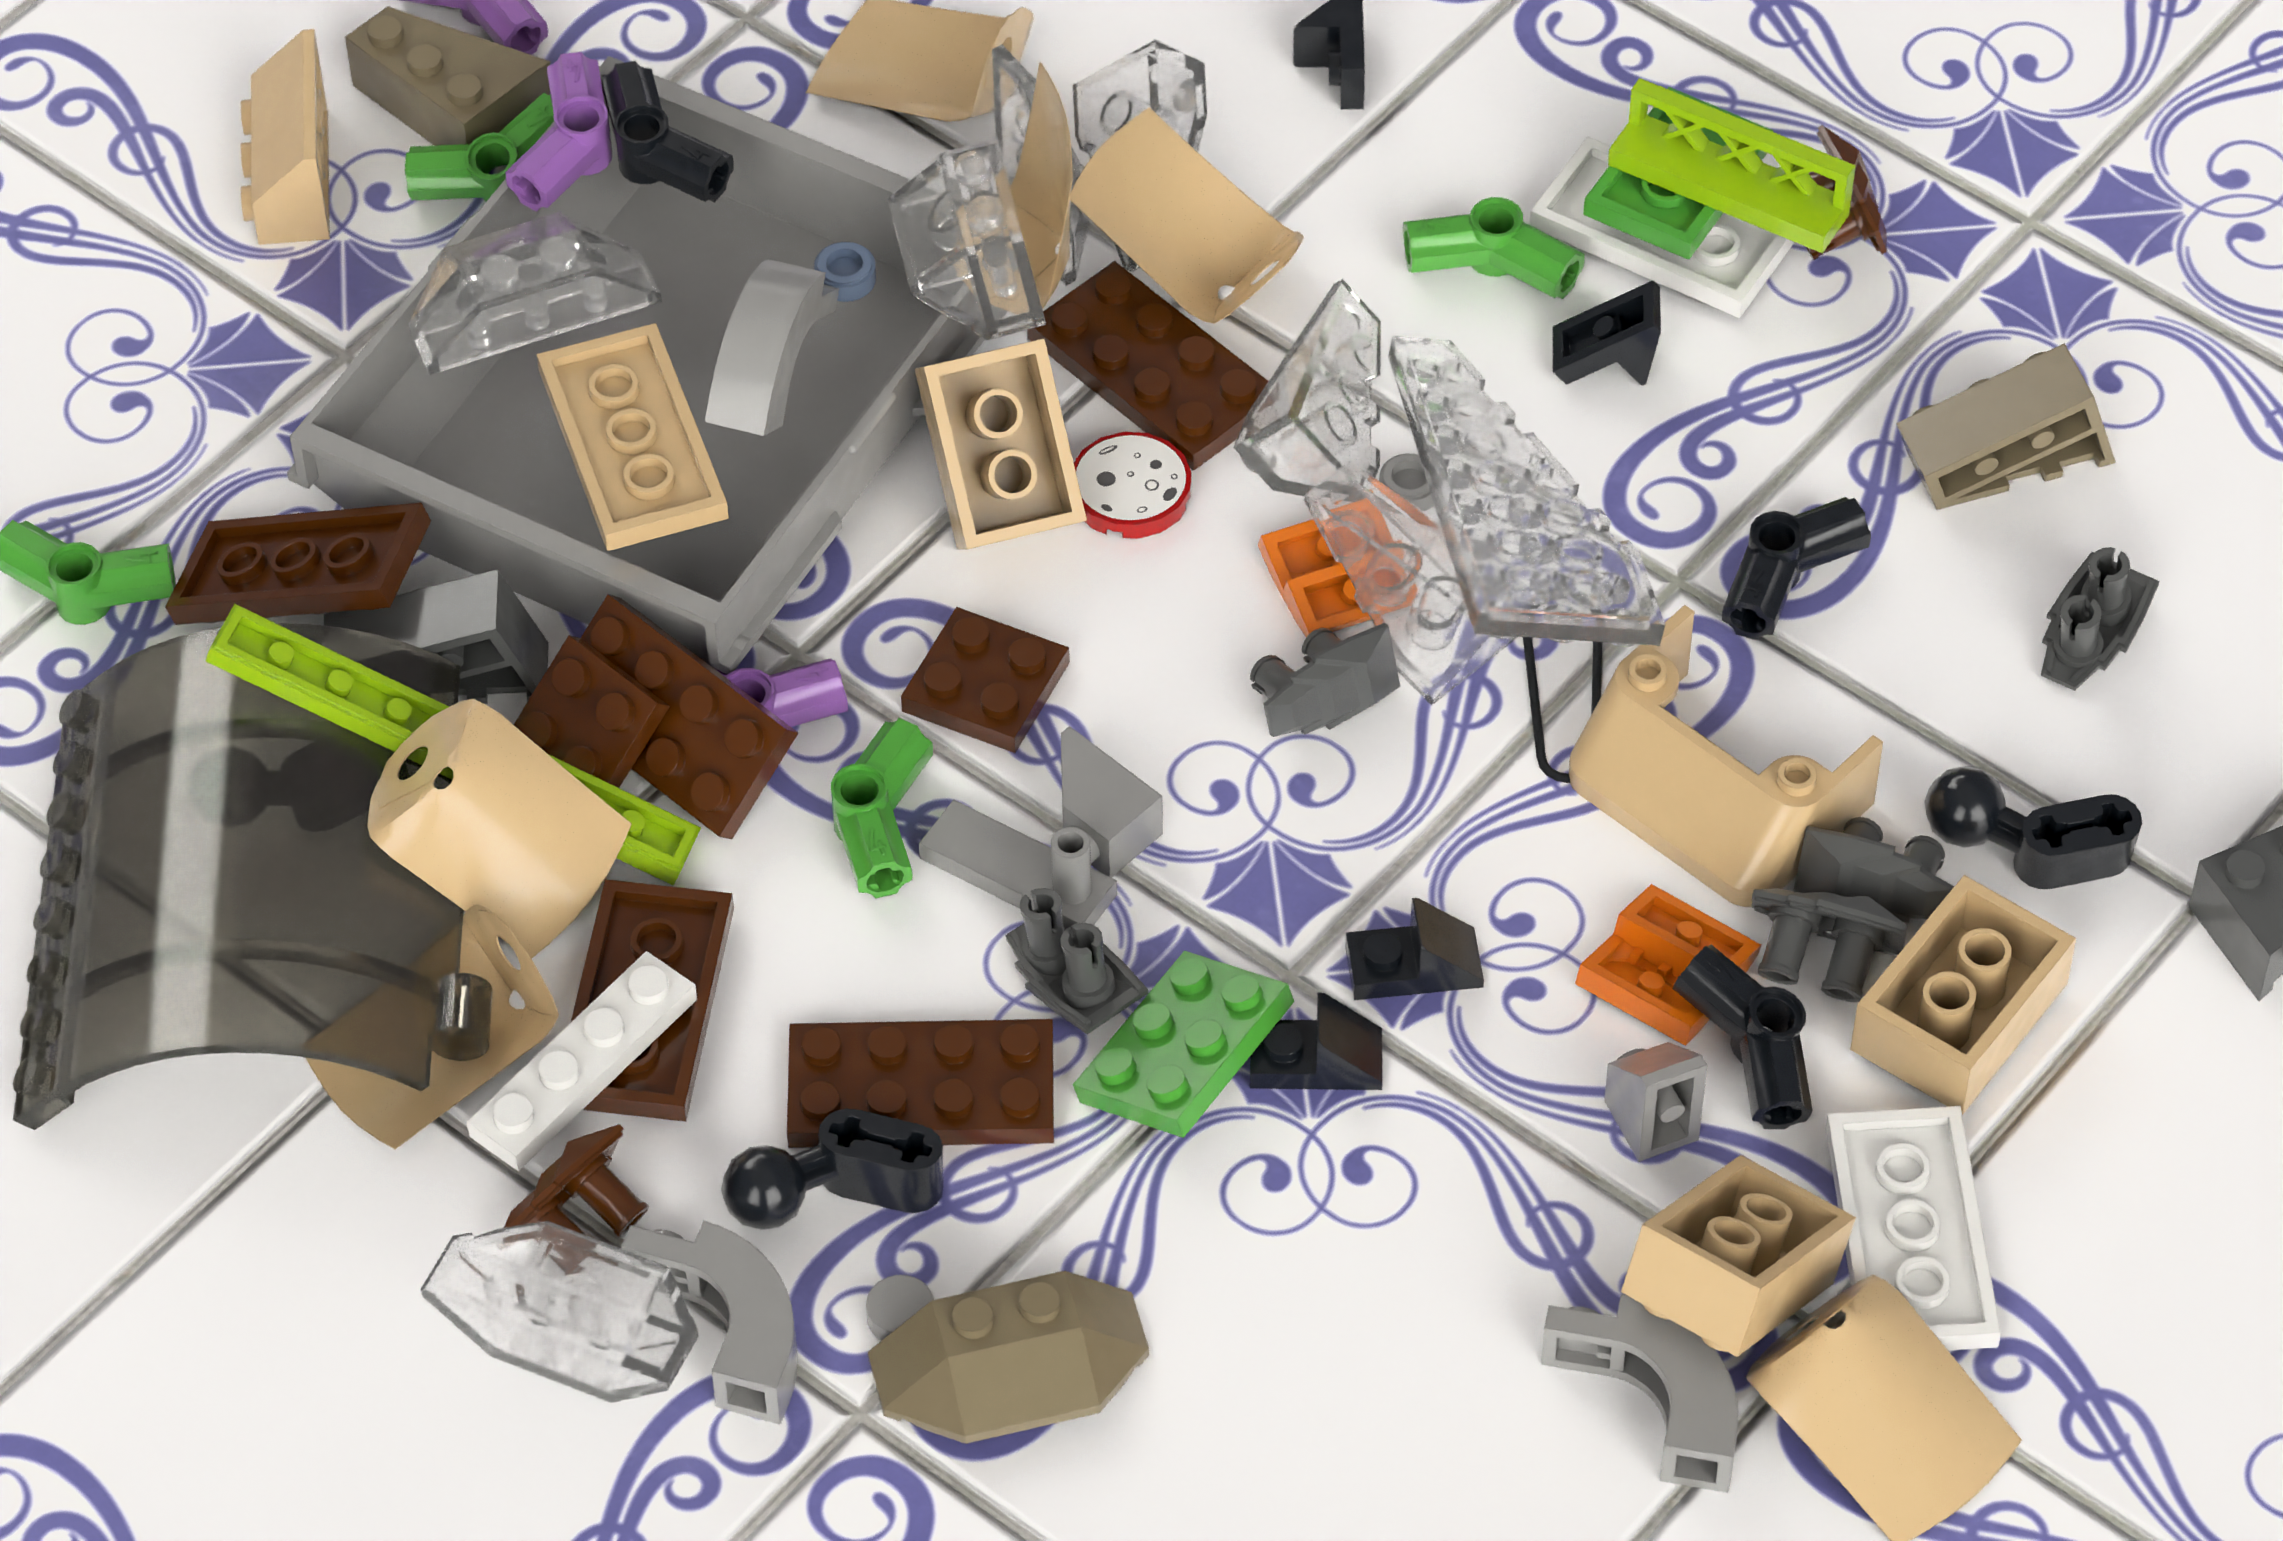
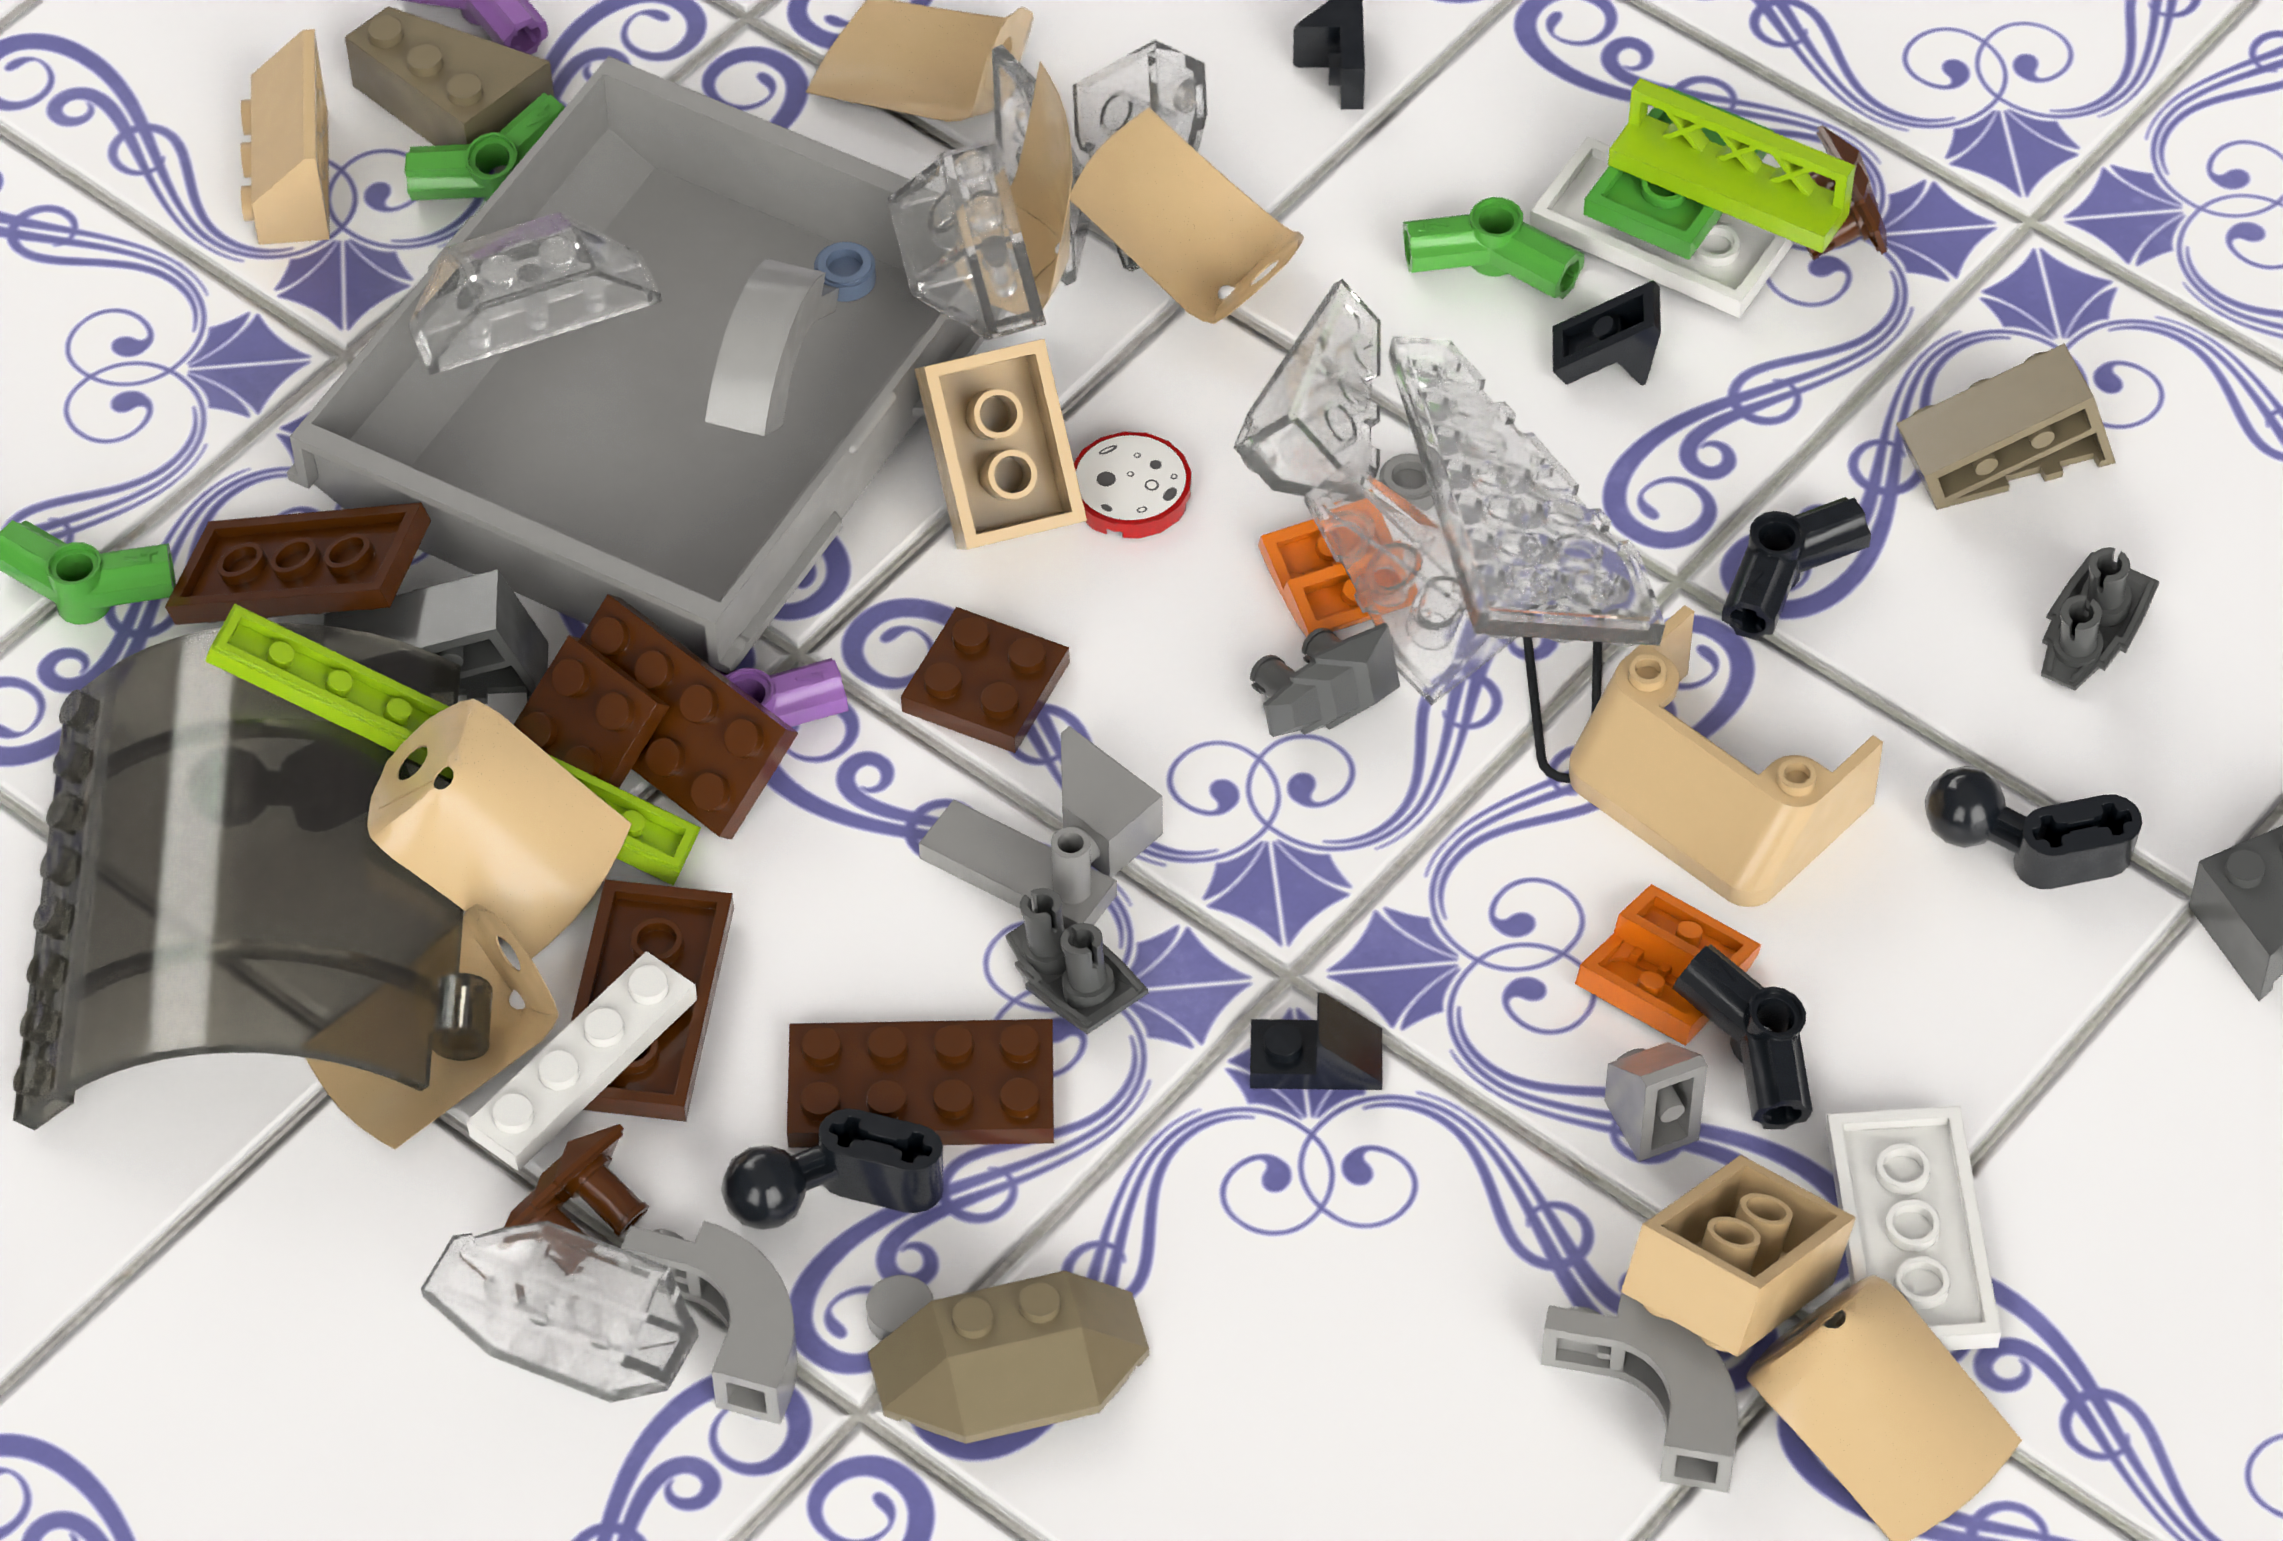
medium lavender piece [505,52,613,212] -> none
tan plate [537,323,729,551] -> none
black piece [601,61,734,203] -> none
bright green piece [831,718,933,899] -> none
reddish brown plate [1027,261,1281,471] -> none
bright green plate [1073,950,1294,1138] -> none
black slope [1345,898,1484,1000] -> none
dark grey connector [1752,888,1907,1002] -> none
dark grey connector [1794,817,1954,923] -> none
tan brick [1850,875,2077,1115] -> none

